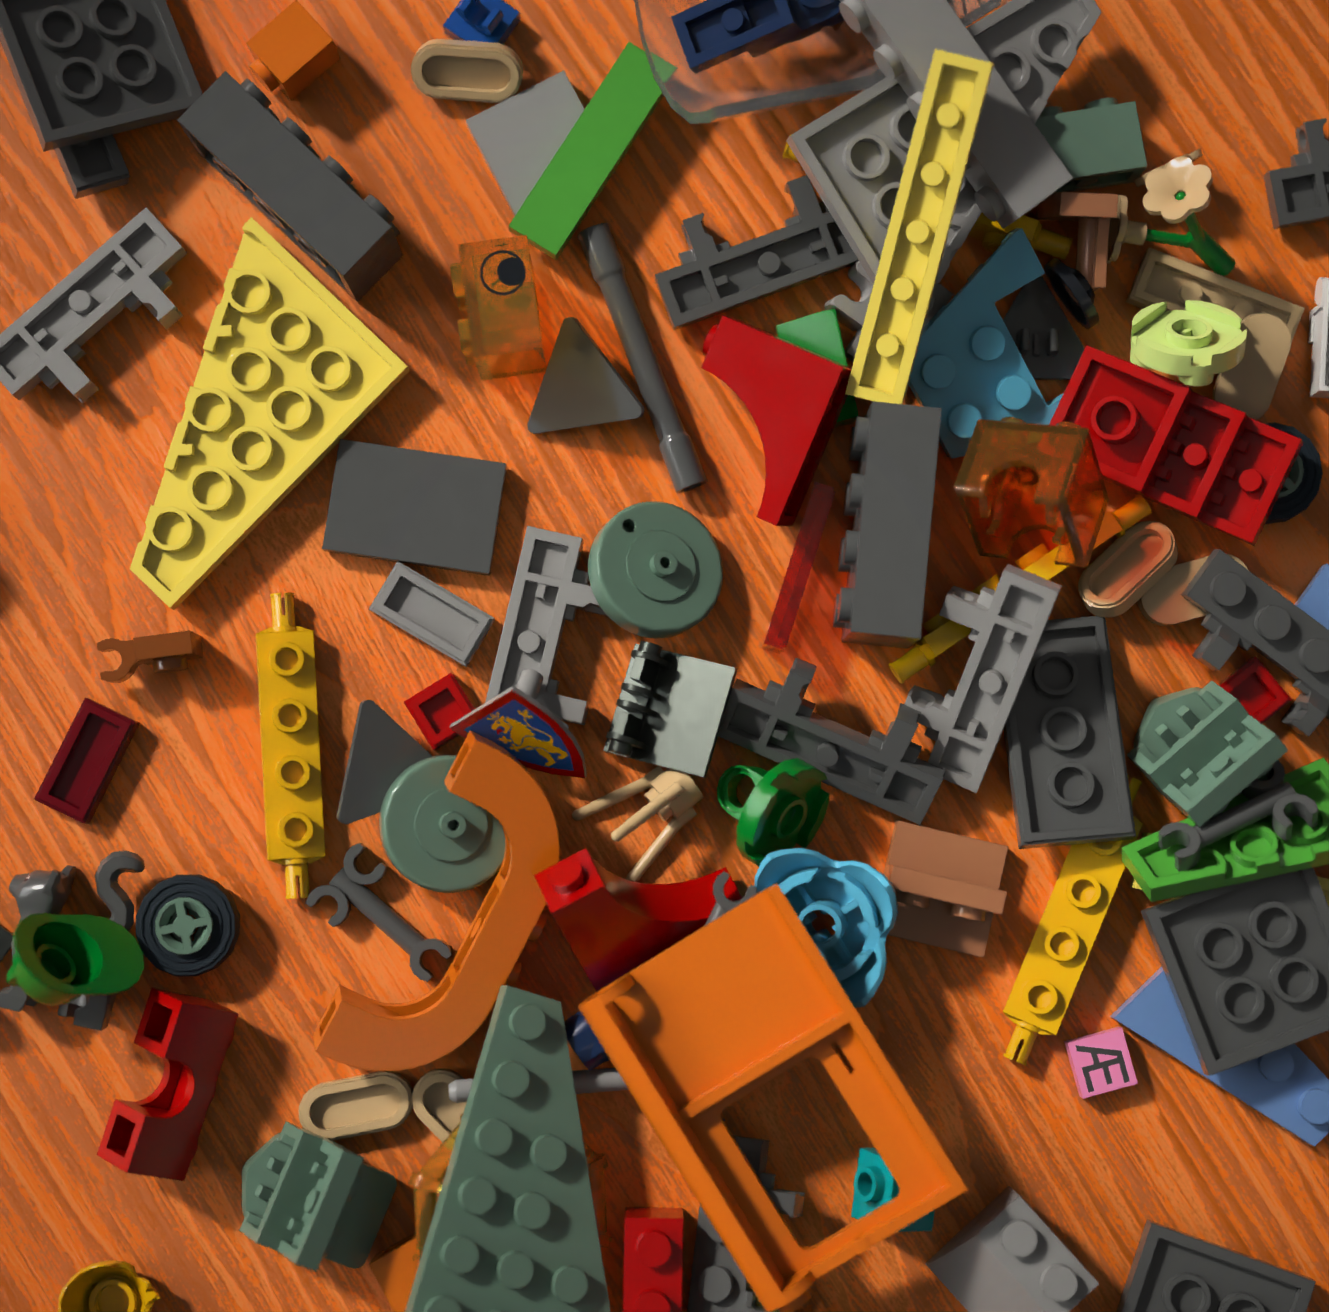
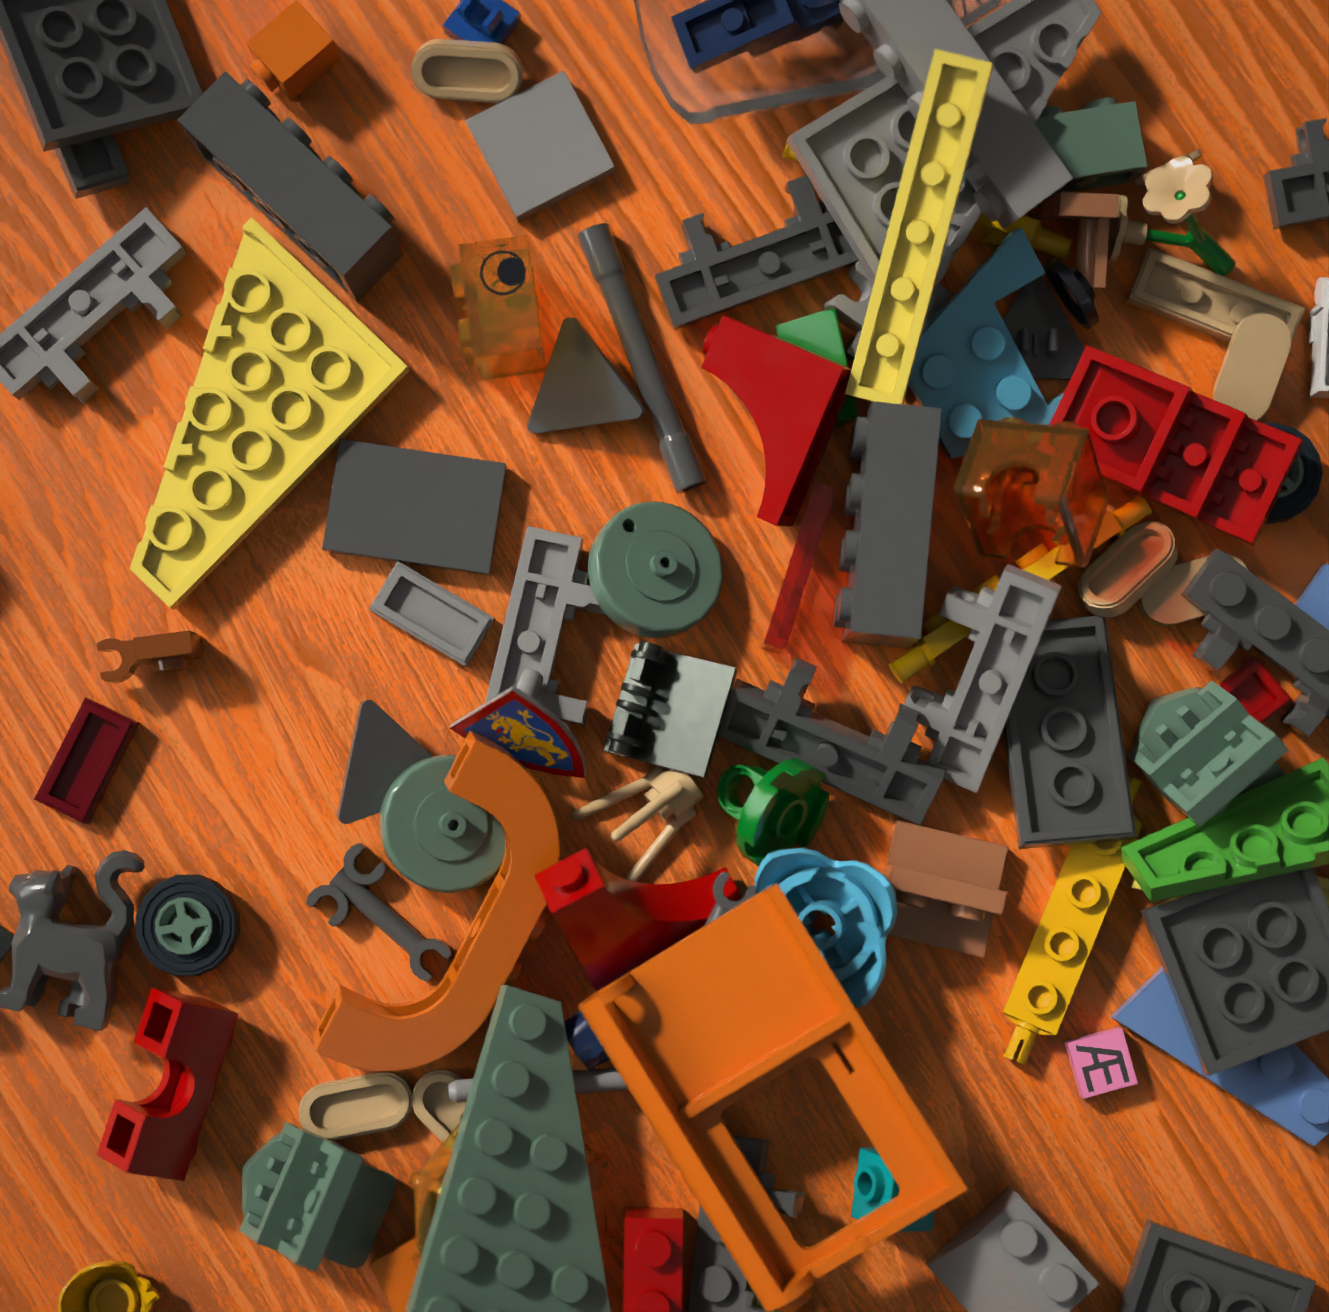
green piece [6,913,144,1006] -> none
yellow plate [256,592,325,899] -> none
red tile [404,672,475,751] -> none
bright green tile [509,42,676,260] -> none
yellowish green plate [1130,300,1247,386] -> none
dark grey bar [1158,760,1318,871] -> none

